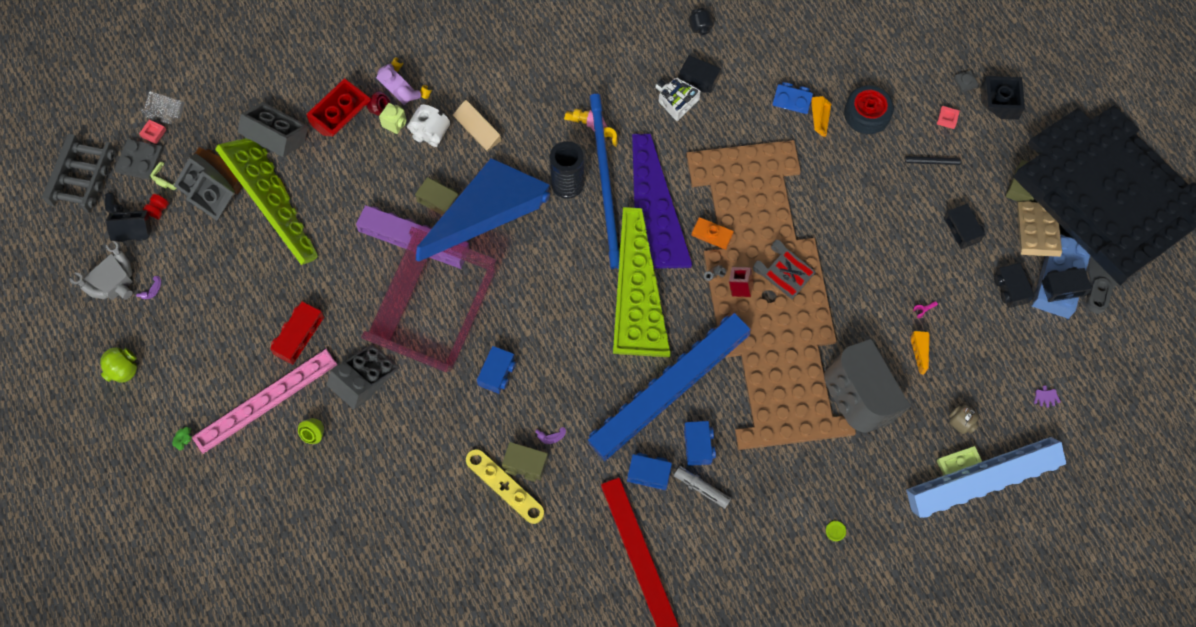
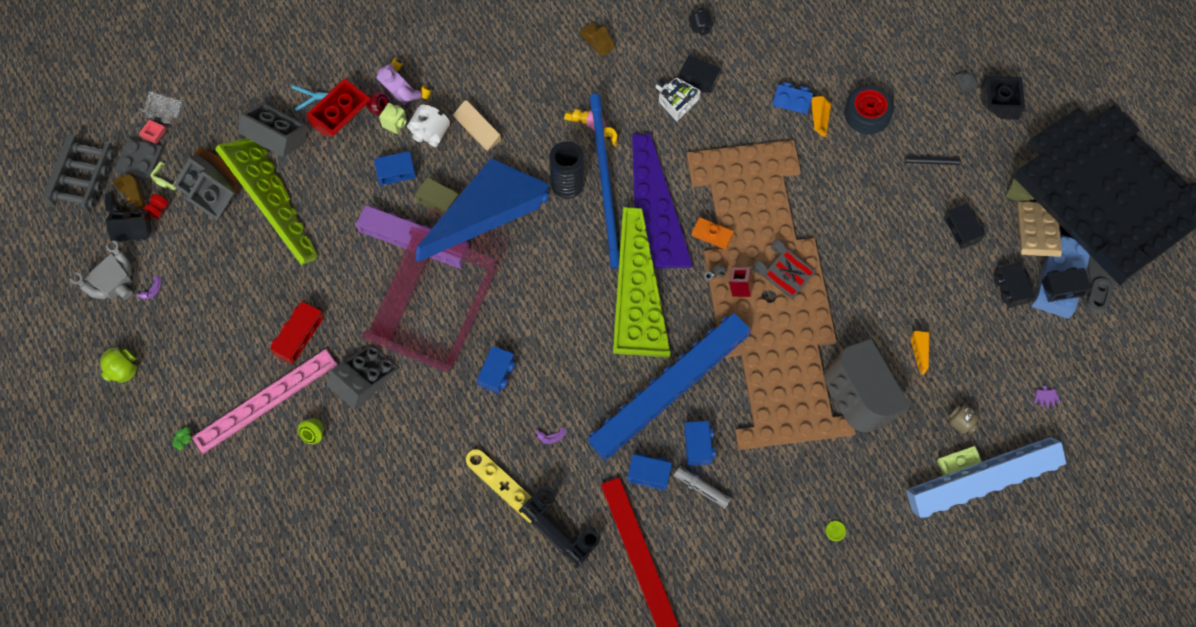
olive brick [502,442,548,482] -> none
dark pink hand [913,301,938,318] -> none
coral plate [937,106,960,129] -> none
none -> pearl gold hand [112,174,145,208]
none -> medium azure plant [292,85,328,111]
none -> blue brick [374,151,416,186]
none -> black piece [518,486,600,569]
none -> pearl gold slope [579,22,615,57]

